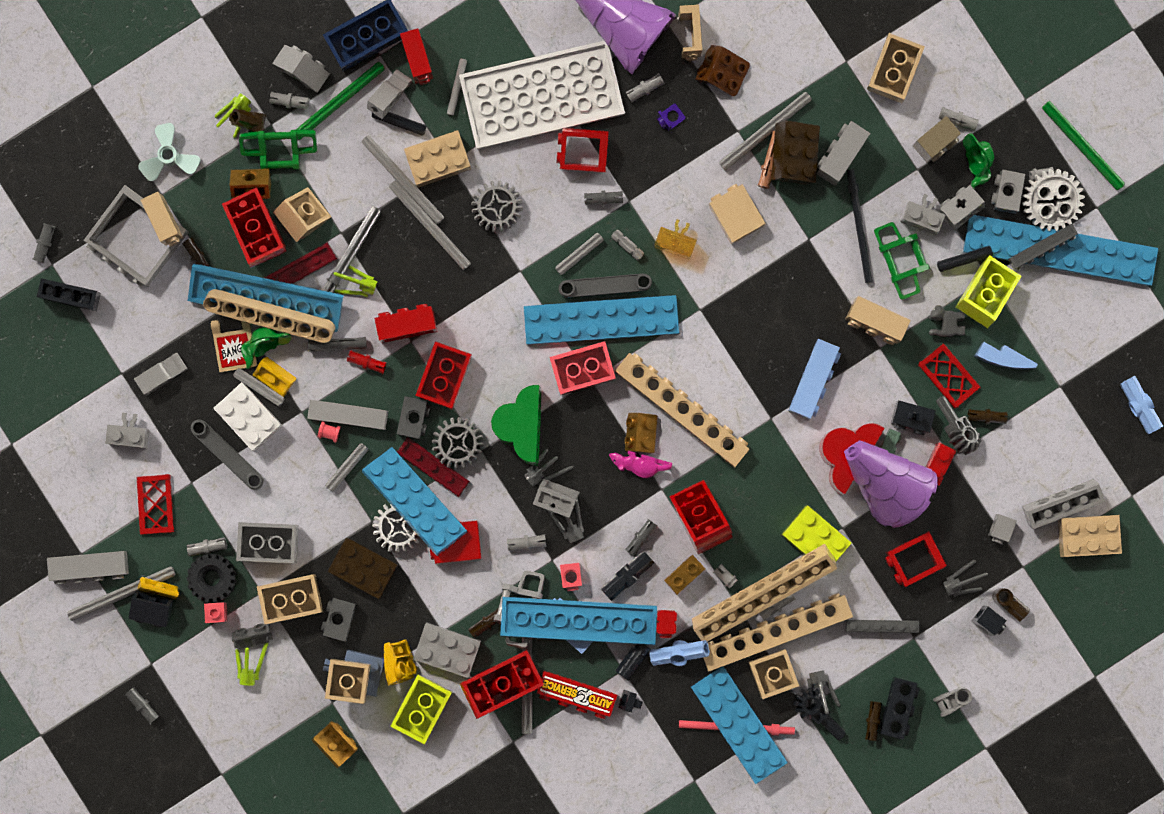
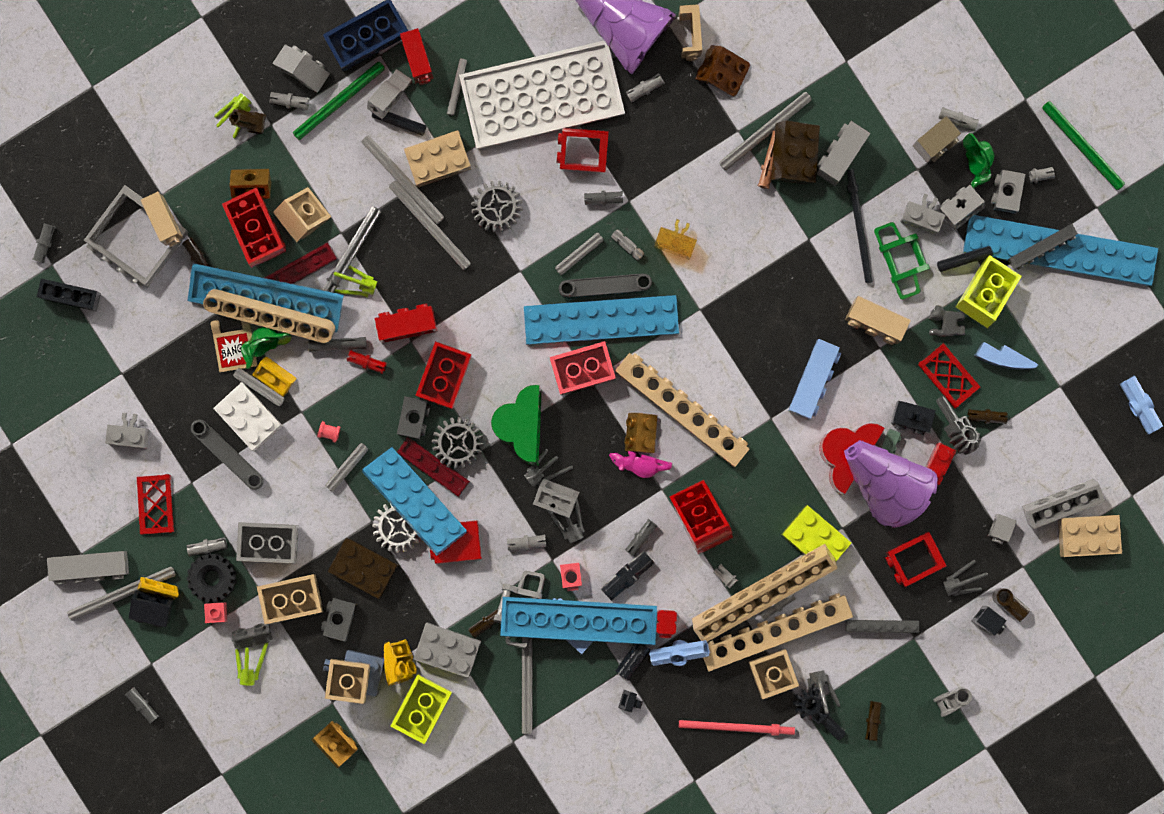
light grey piece [134,353,188,396] -> none
light aqua piece [138,123,200,181] -> none
green bar [239,129,317,170] -> none
light grey slope [307,400,388,430] -> none
red brick [460,650,544,719] -> none
brick [537,671,617,719] -> none
dark purple bracket [657,104,685,131] -> none
pearl gold brick [664,554,706,595] -> none
dark azure plate [691,666,788,785] -> none
tan brick [708,184,766,245] -> none
tan brick [867,33,925,103] -> none
black brick [879,677,919,740] -> none
white gear [1022,169,1085,231] -> none

